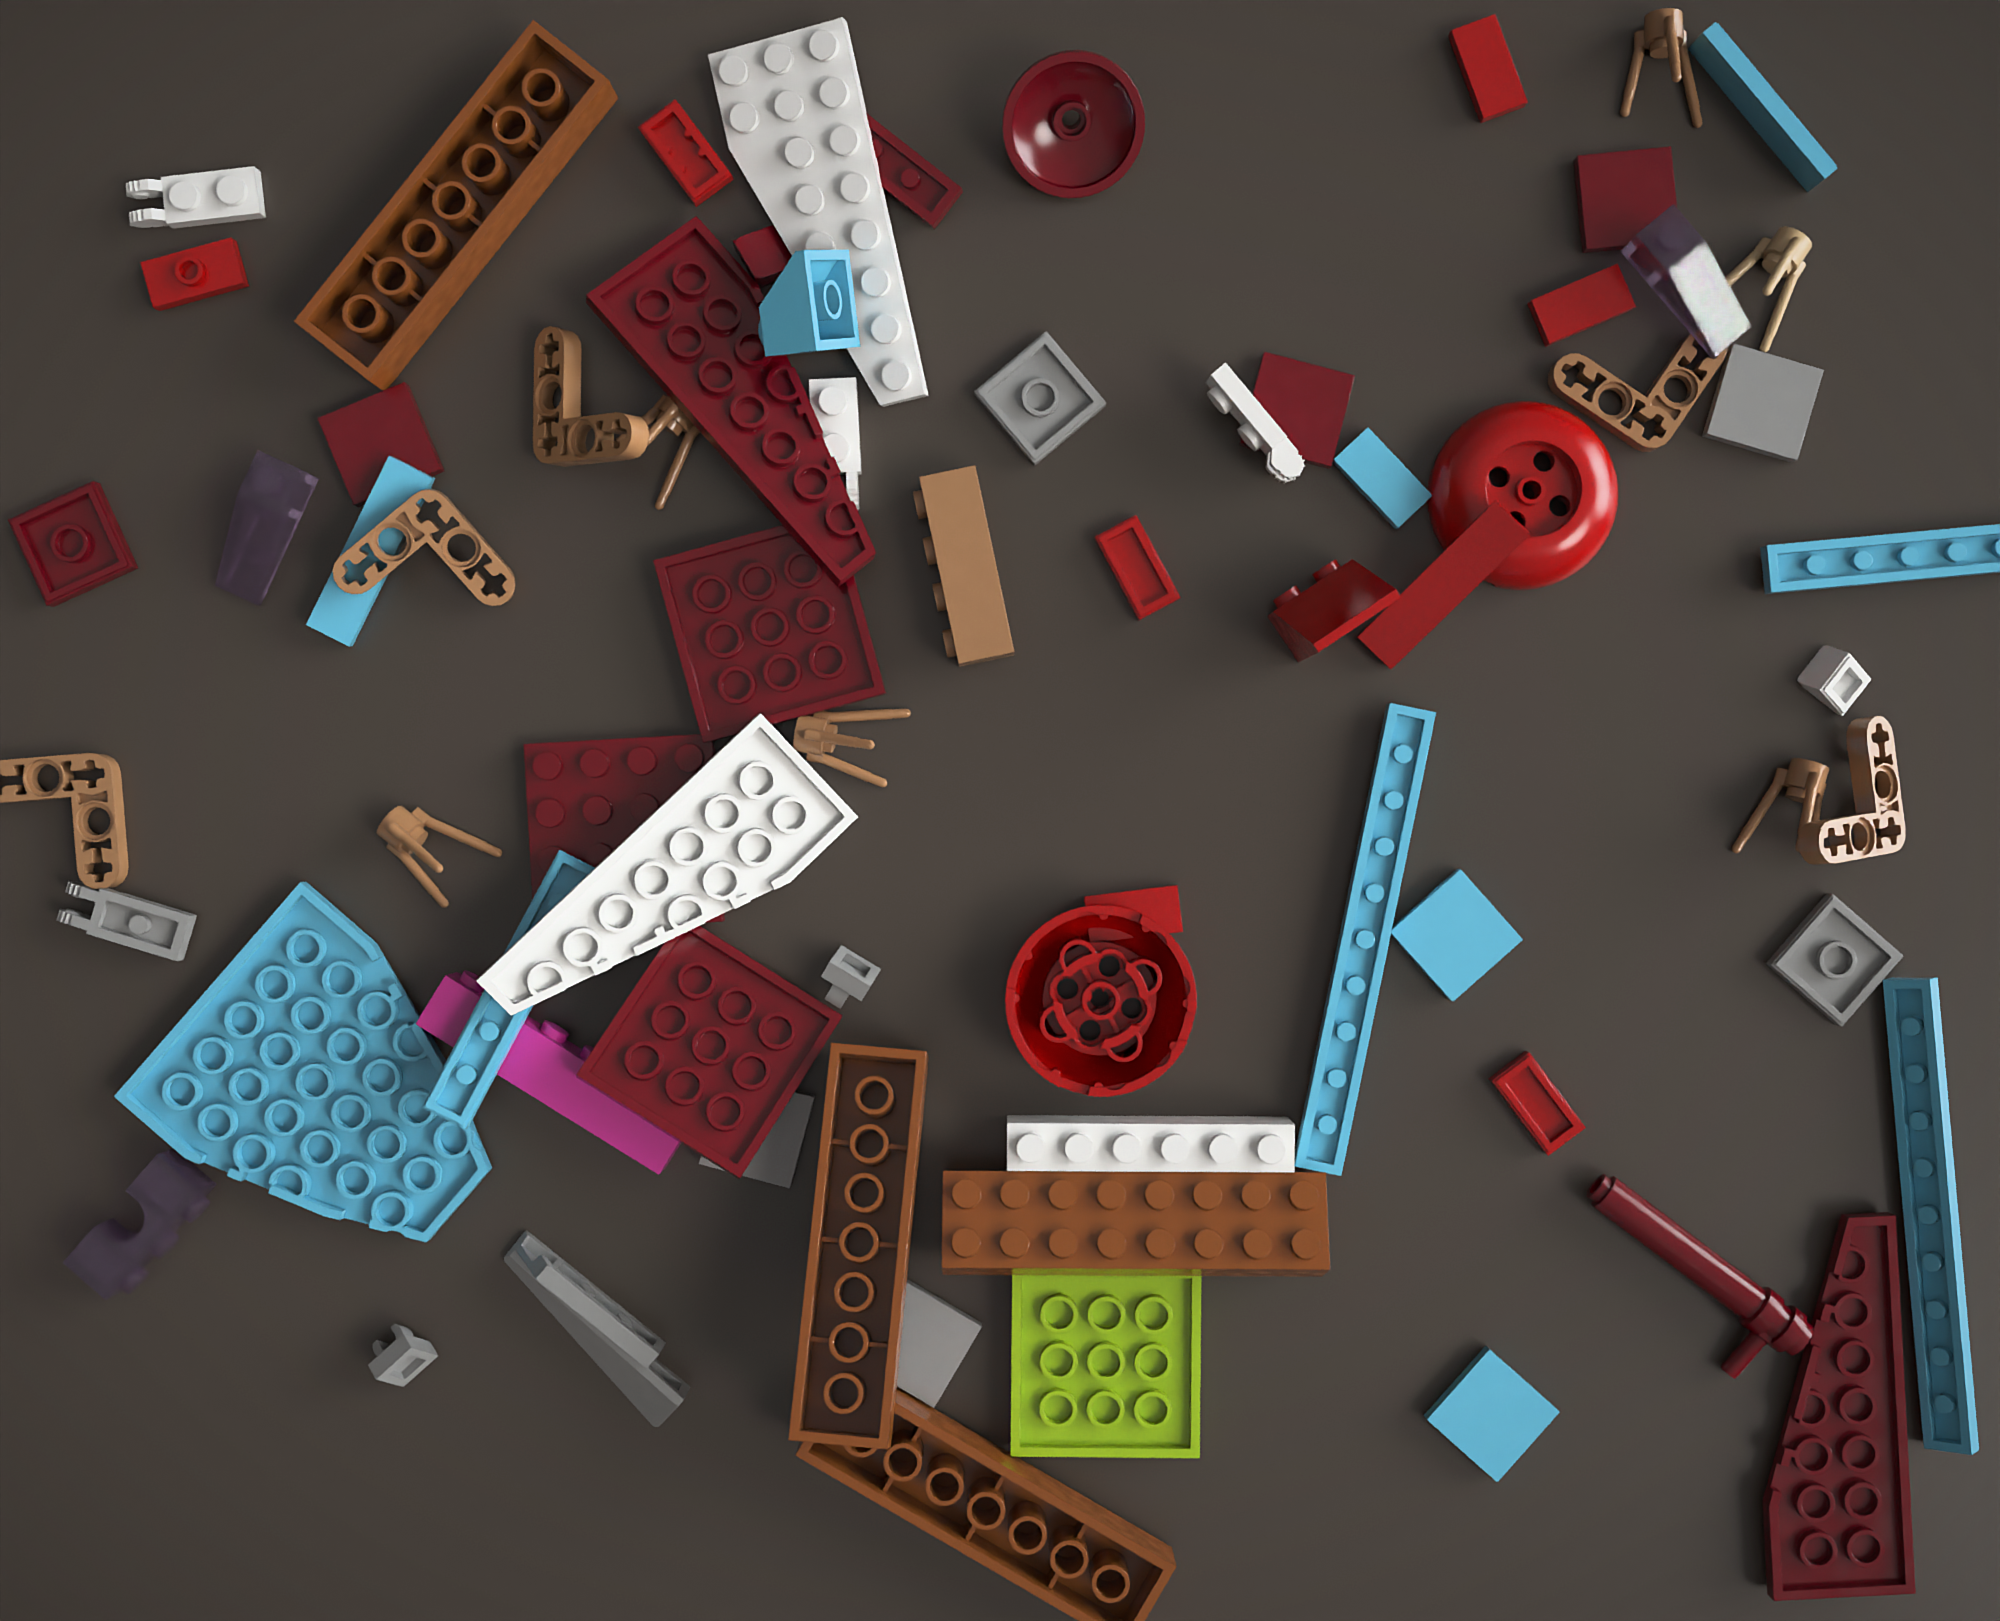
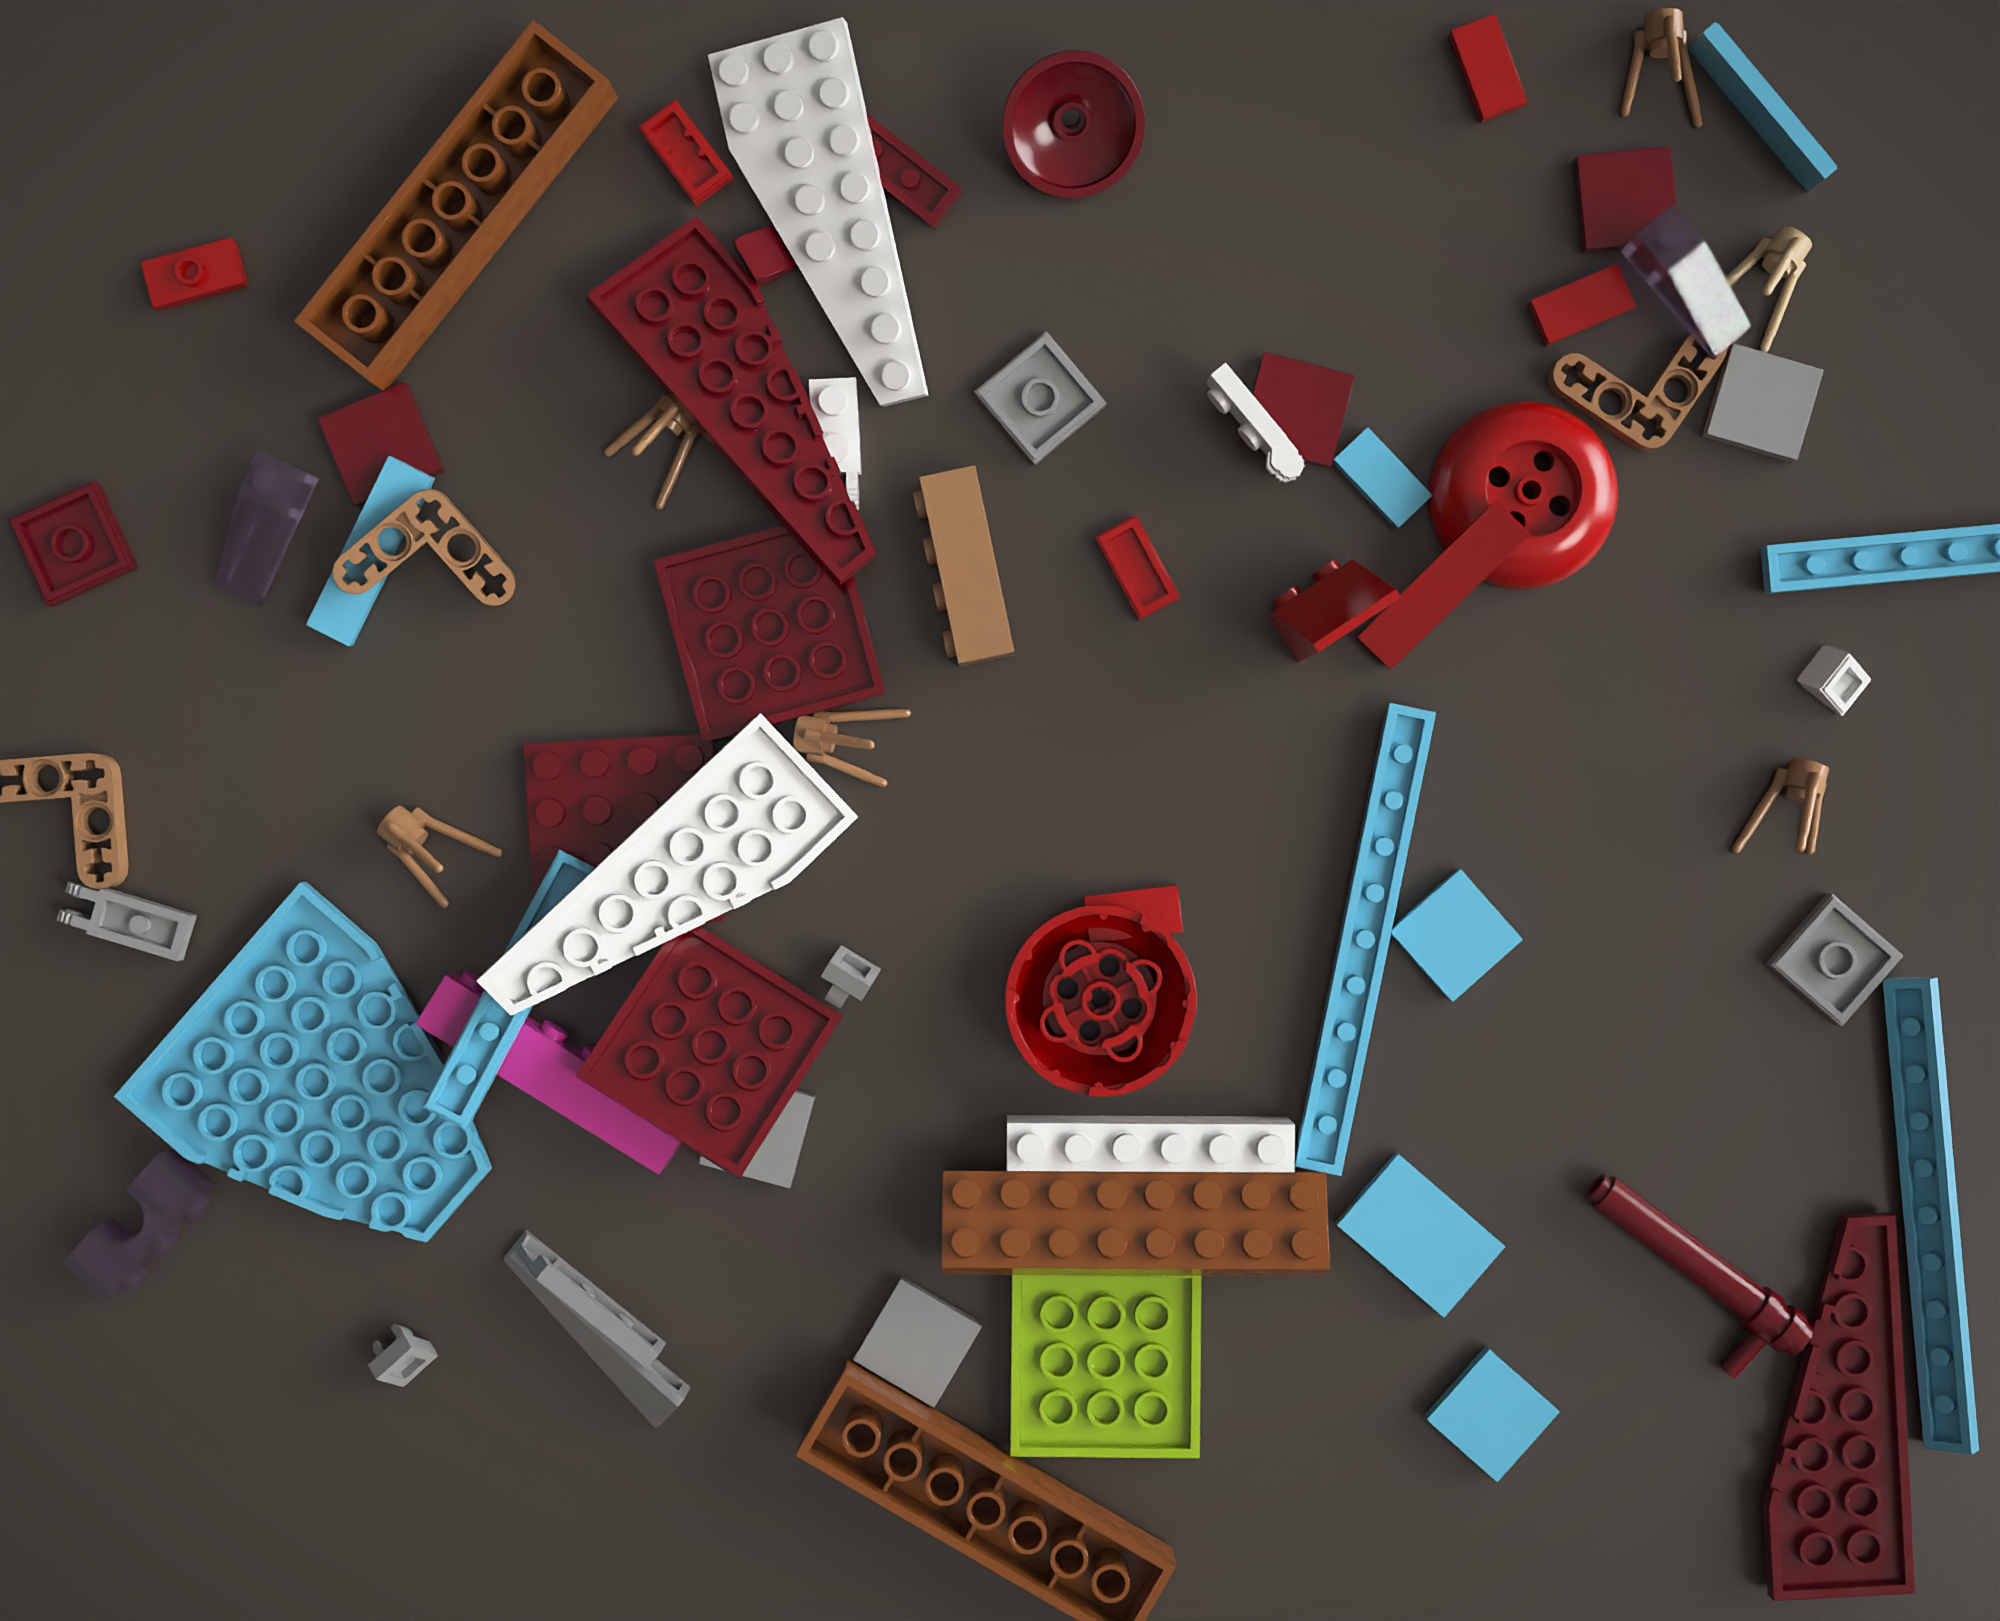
white hinge [125,166,266,229] -> none
medium nougat beam [533,326,649,467] -> none
medium azure slope [758,250,860,357] -> none
dark orange brick [788,1043,929,1450] -> none
red tile [1488,1051,1586,1156] -> none
medium nougat beam [1798,716,1906,865] -> none
none -> medium azure tile [1335,1152,1506,1317]

